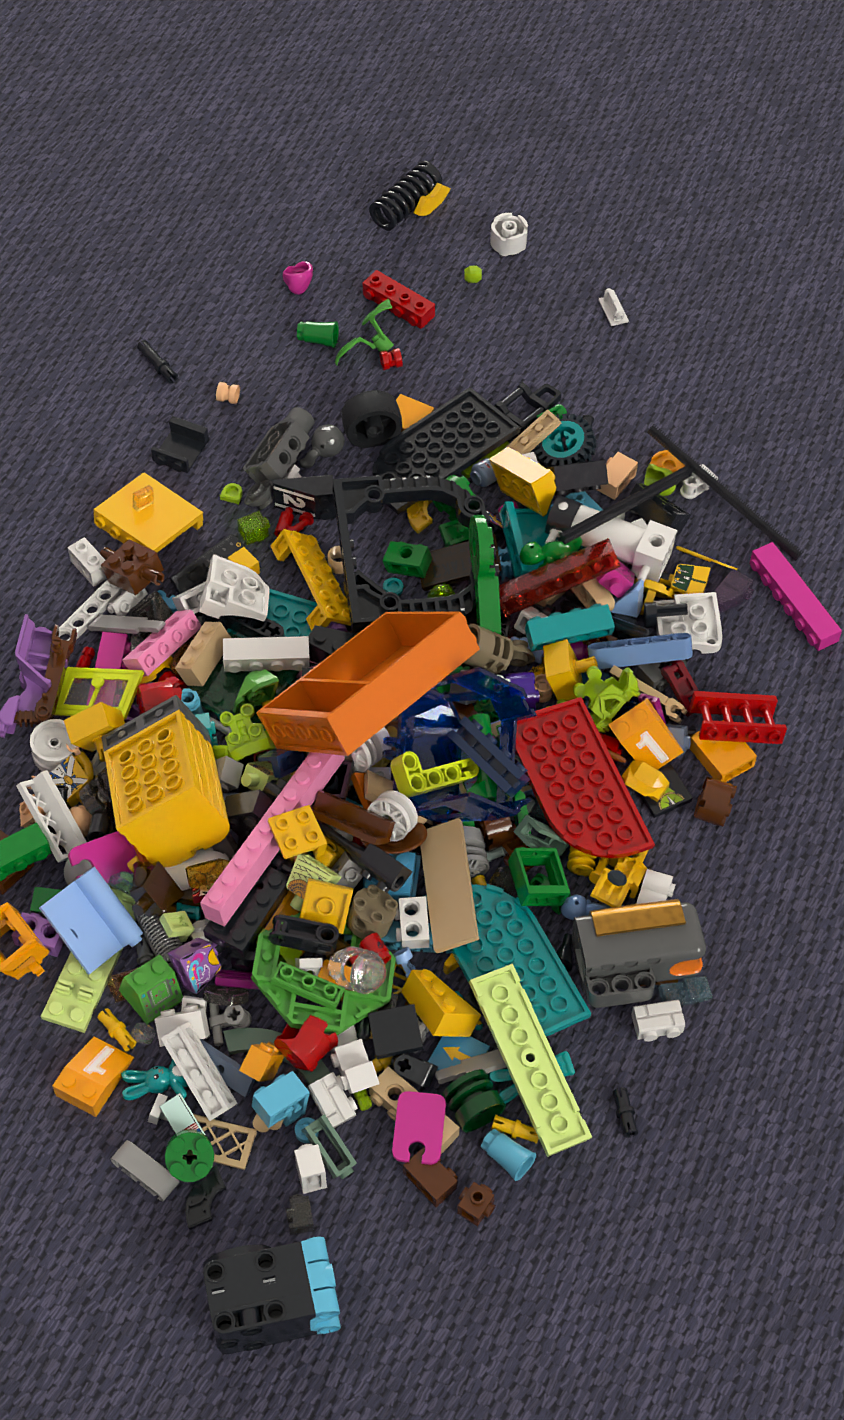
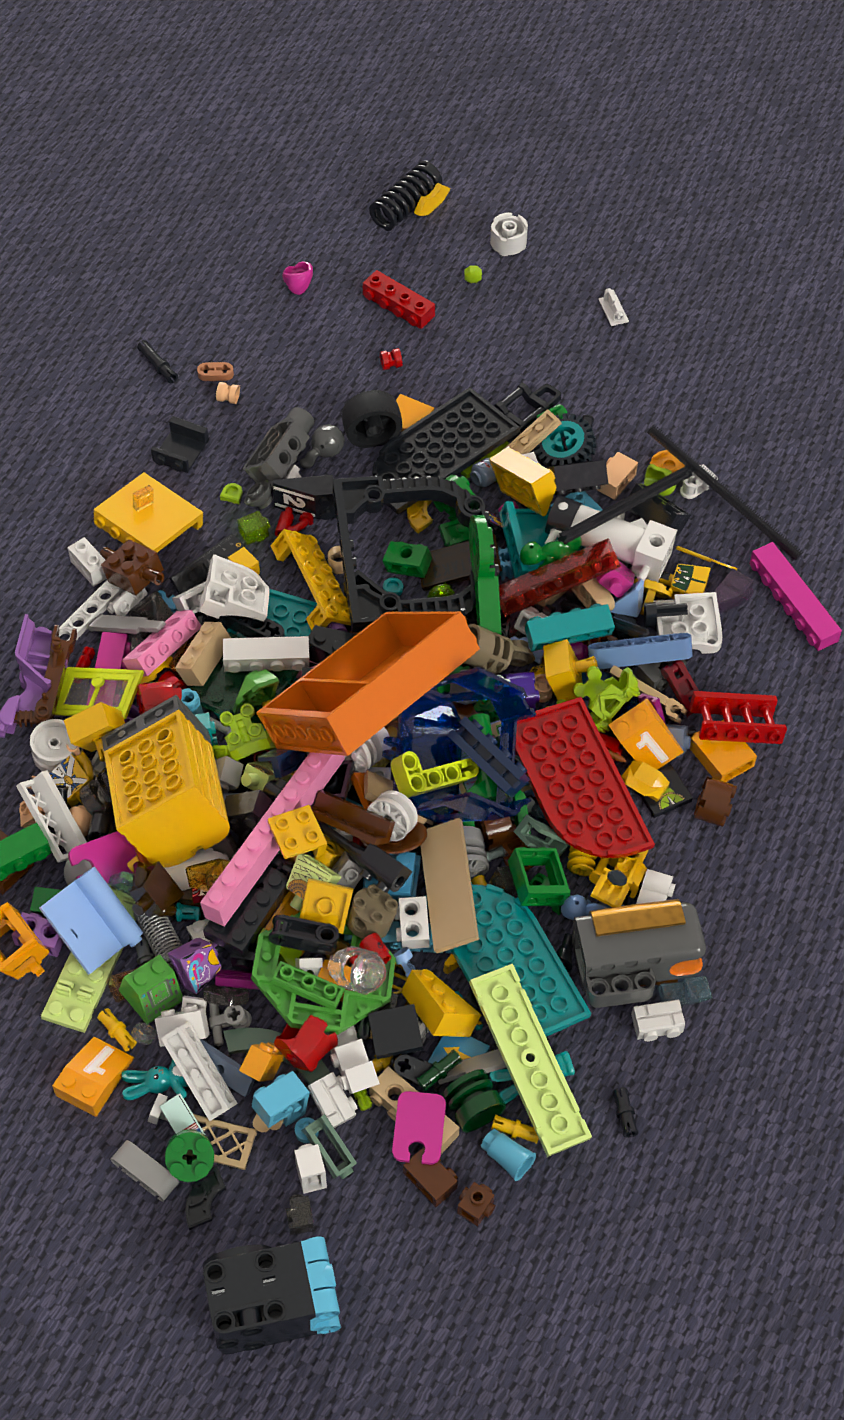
yellowish green bracket [159,911,194,942] -> none
green plant [297,321,339,348] -> none
bright green plant [335,299,394,365] -> none
none -> nougat beam [197,362,234,381]
none -> dark green pin [416,1049,463,1091]

